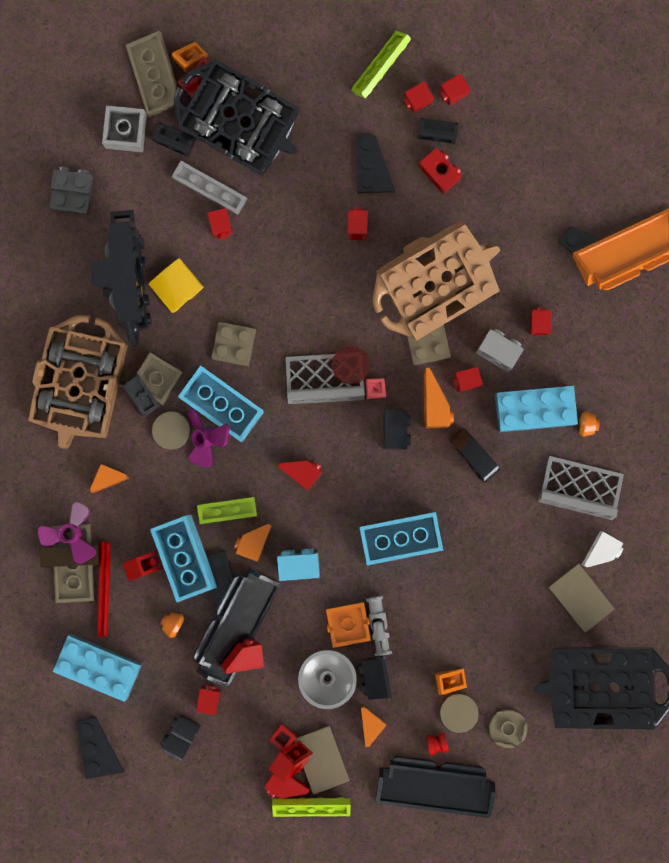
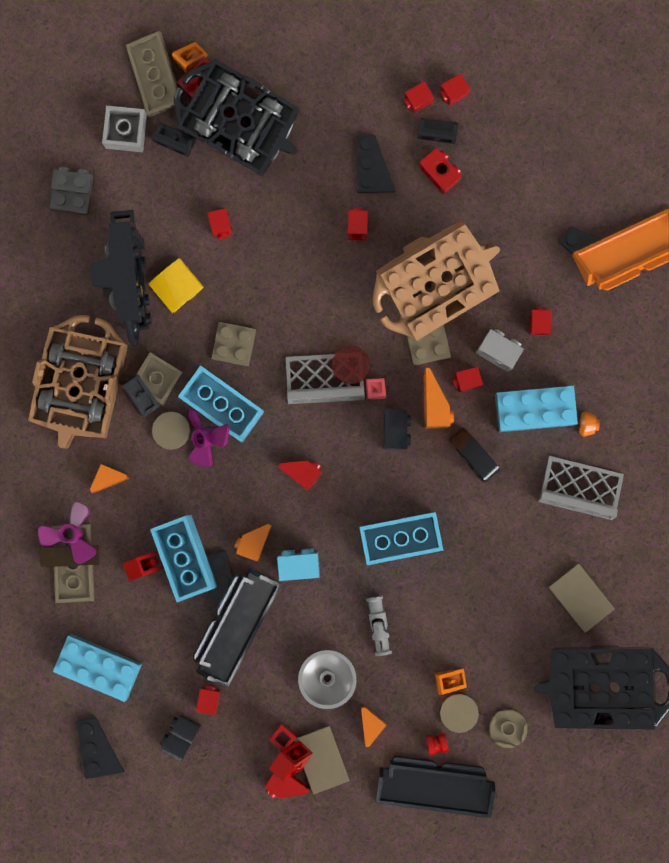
red axle [97,542,111,638] -> none
orange cone [160,613,185,638] -> none
light grey plate [172,161,247,215] -> none
lime plate [197,497,257,524] -> none
red slope [221,638,264,674] -> none
lime plate [272,797,350,817] -> none
orange plate [326,602,371,648] -> none
lime plate [351,31,411,99] -> none
black slope [358,656,392,700] -> none
white slope [582,532,623,567] -> none

